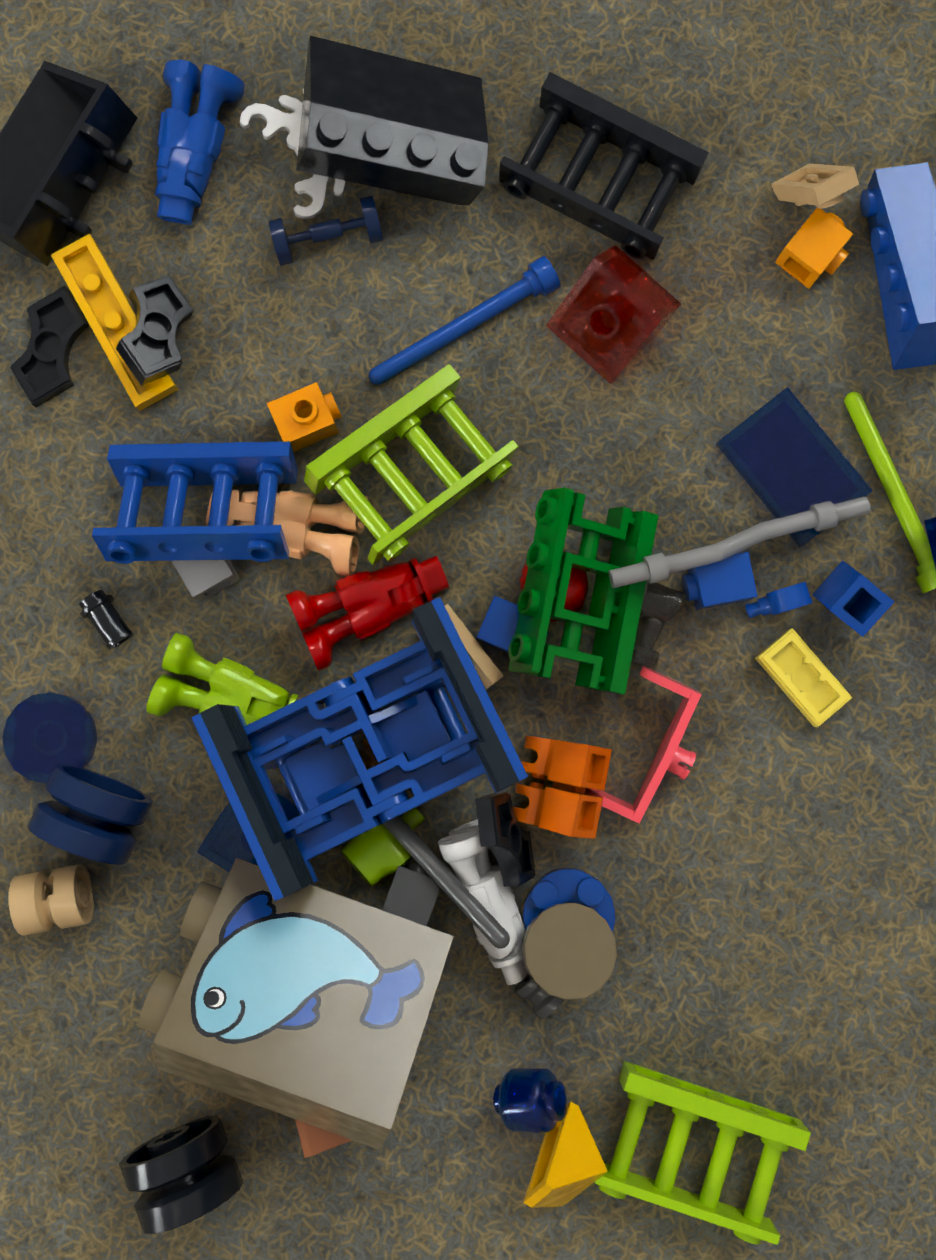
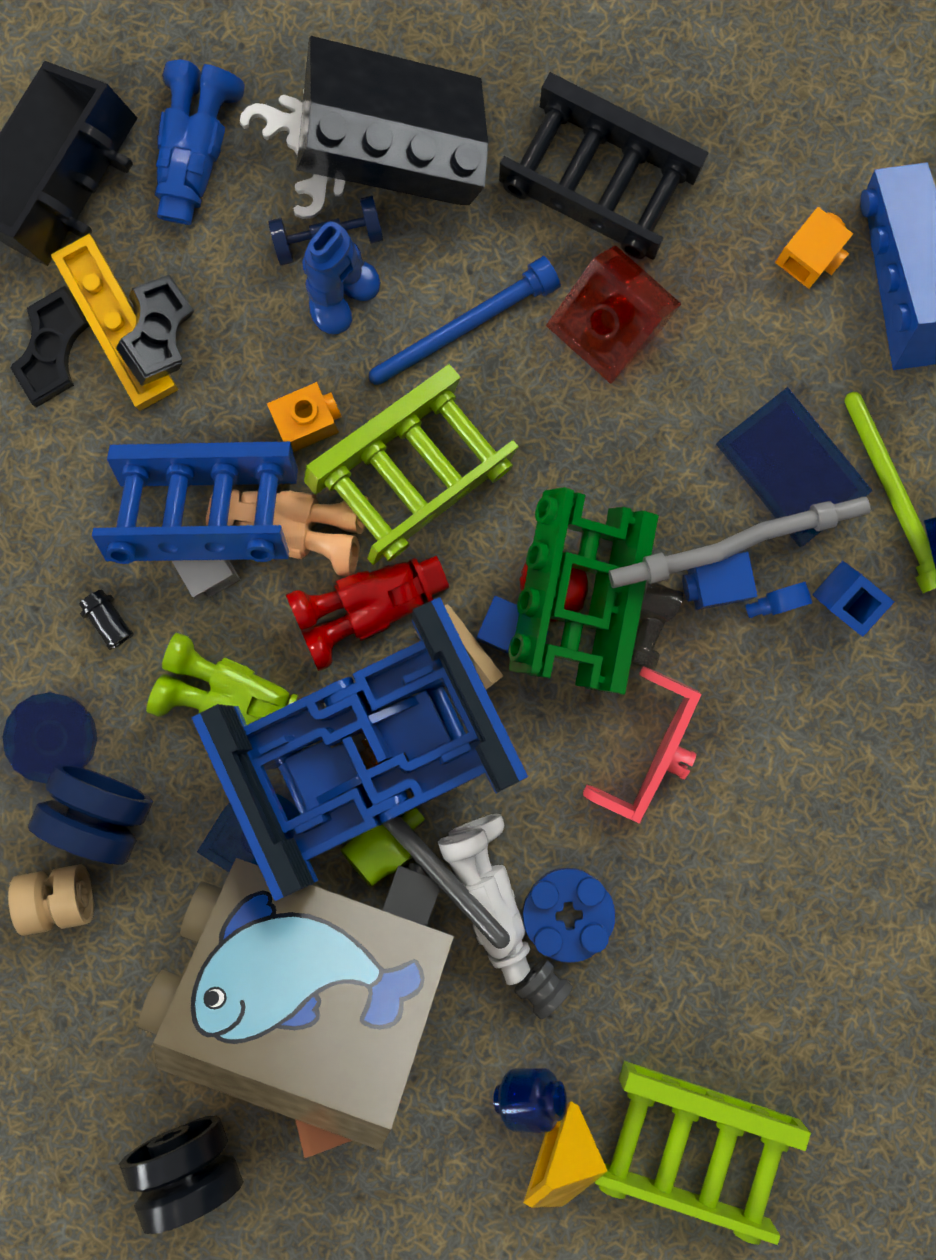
black tile [475,792,535,887] -> none
orange legs [513,736,612,839] -> none
dark tan tile [522,903,617,1000] -> none
light yellow plate [755,628,852,727] -> none
tan plate [772,163,859,209] -> none
none -> blue piece [302,221,380,334]

